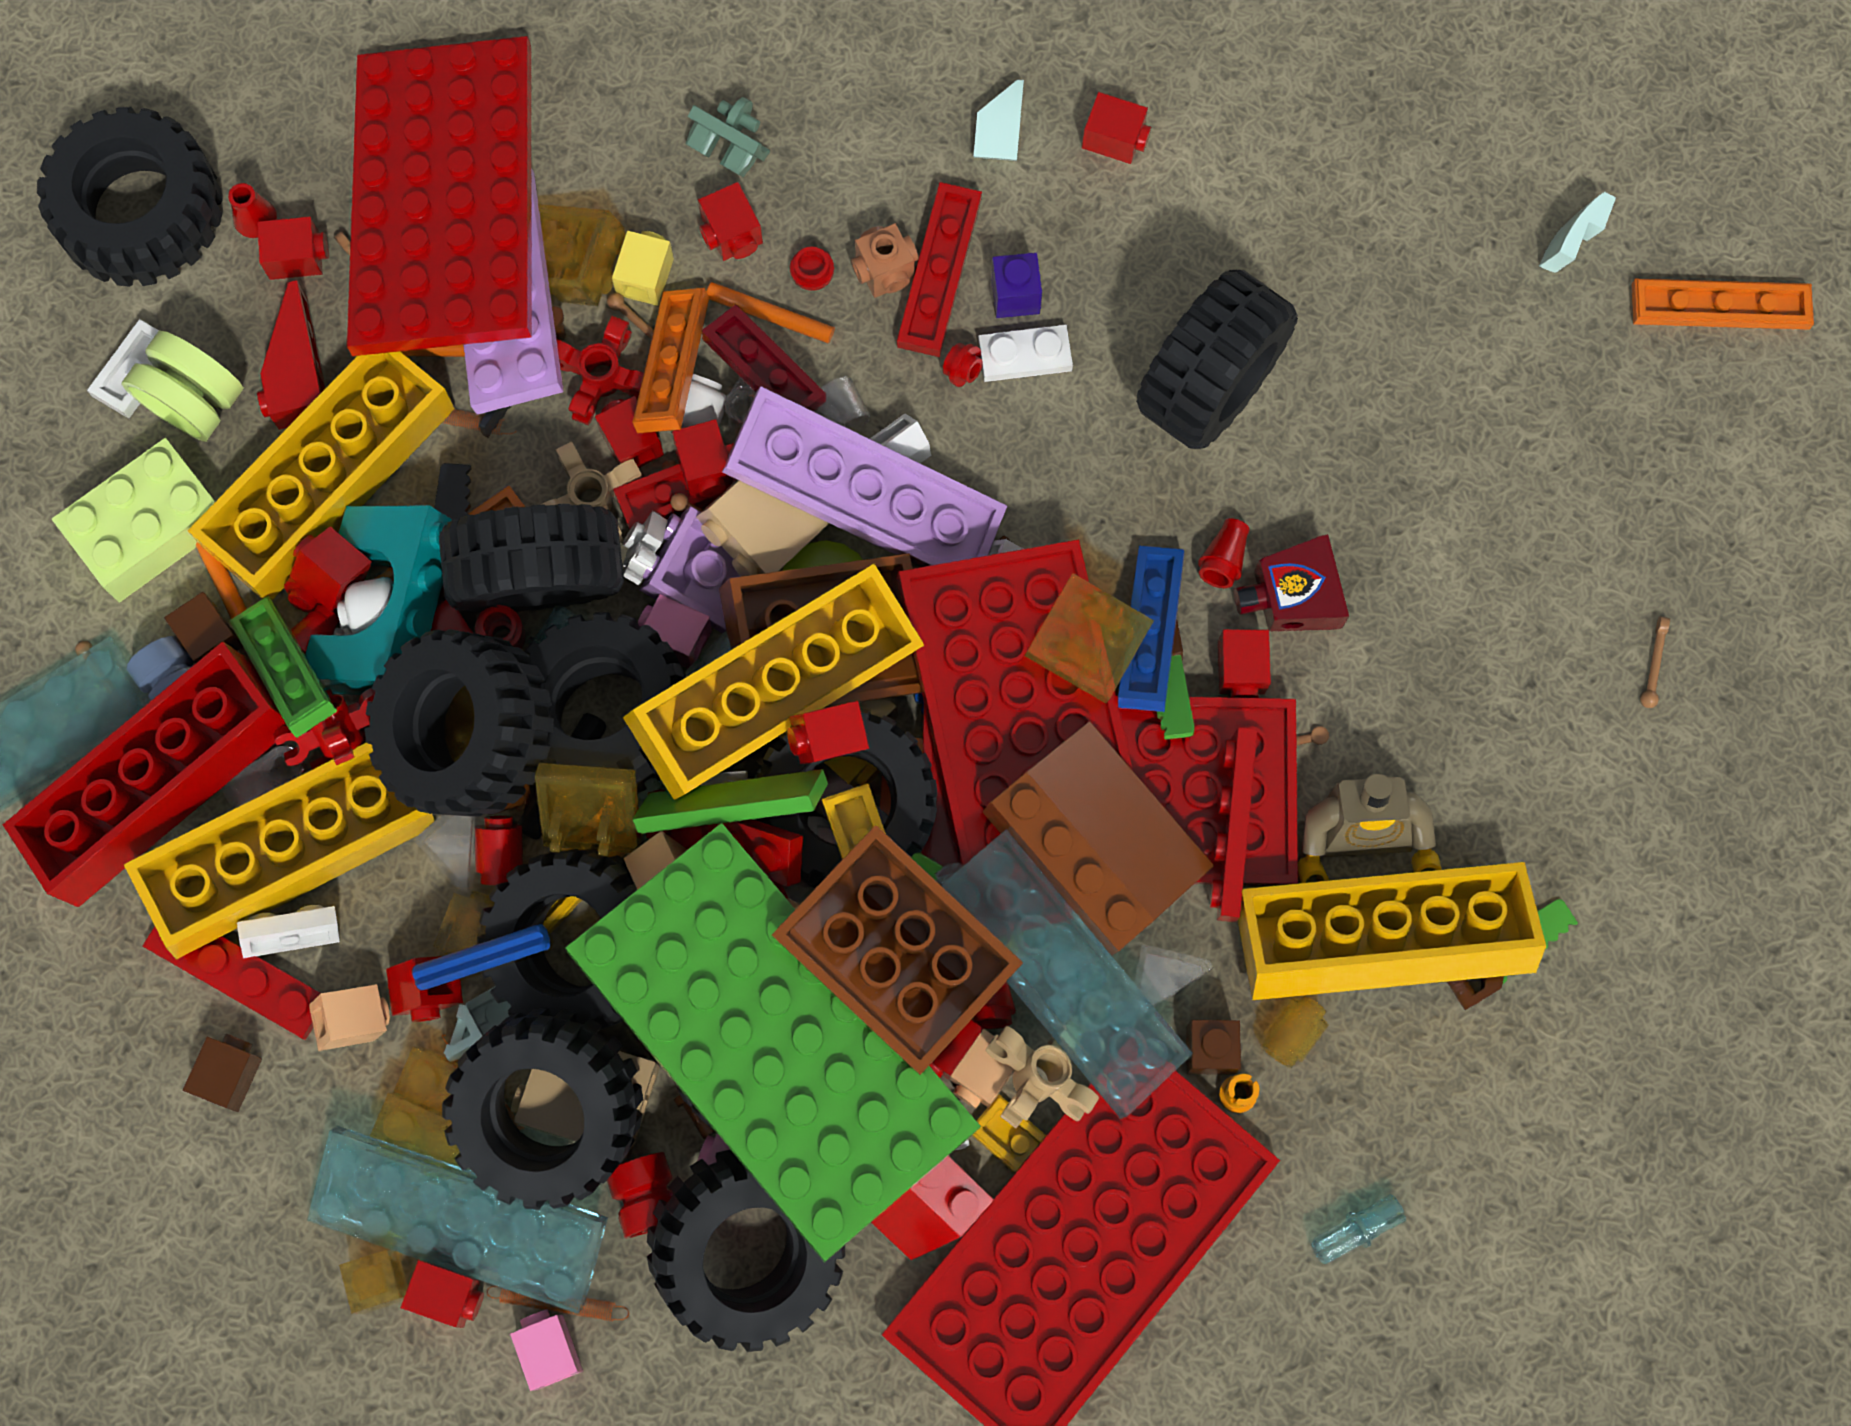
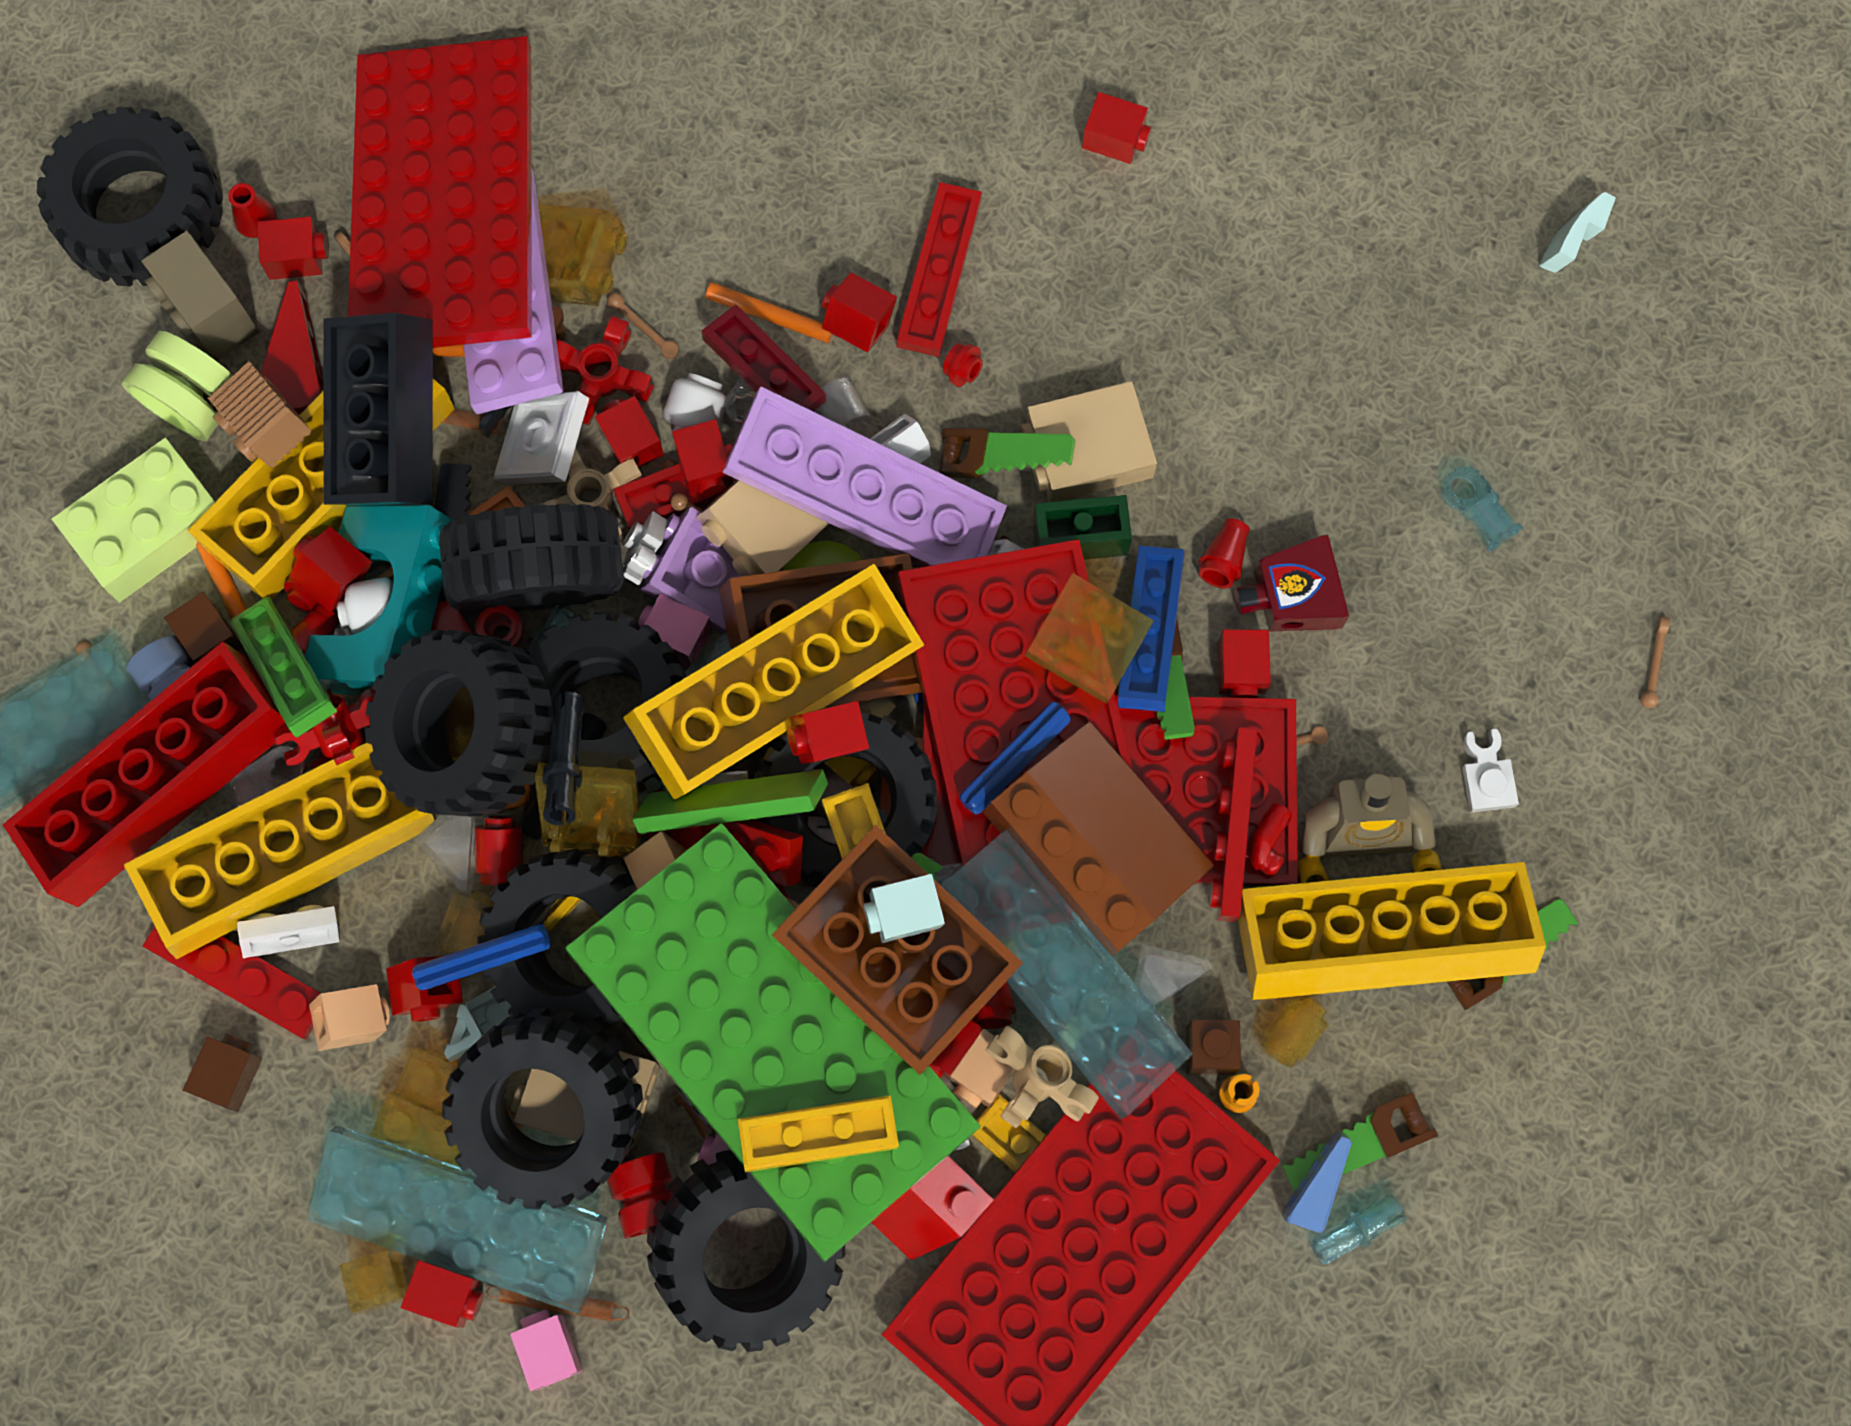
white plate [87,319,159,419] -> none
light yellow brick [612,231,674,306] -> none
orange tile [633,288,709,433] -> none
sand green hips [685,97,770,177] -> none
red brick [698,182,763,261] -> none
red plate [790,246,834,291] -> none
nougat brick [851,223,919,298] -> none
light aqua slope [974,80,1024,161] -> none
white plate [978,325,1073,382] -> none
dark purple brick [991,252,1042,318] -> none
black tyre [1136,270,1298,449] -> none
orange tile [1632,278,1814,330] -> none
none -> dark tan brick [141,231,259,361]
none -> medium nougat brick [208,361,311,467]
none -> black slope [323,313,433,506]
none -> white tile [493,391,589,485]
none -> black pin [542,691,585,826]
none -> yellow tile [738,1095,899,1173]
none -> red brick [822,272,897,353]
none -> light aqua brick [863,874,945,943]
none -> bright green piece [939,428,1076,478]
none -> blue axle [959,701,1071,815]
none -> tan brick [1020,381,1157,502]
none -> dark green brick [1033,495,1132,560]
none -> red arm [1250,803,1292,877]
none -> piece [1282,1092,1439,1192]
none -> medium blue slope [1282,1131,1352,1233]
none -> clear light blue connector [1441,466,1523,552]
none -> white plate [1462,729,1519,813]

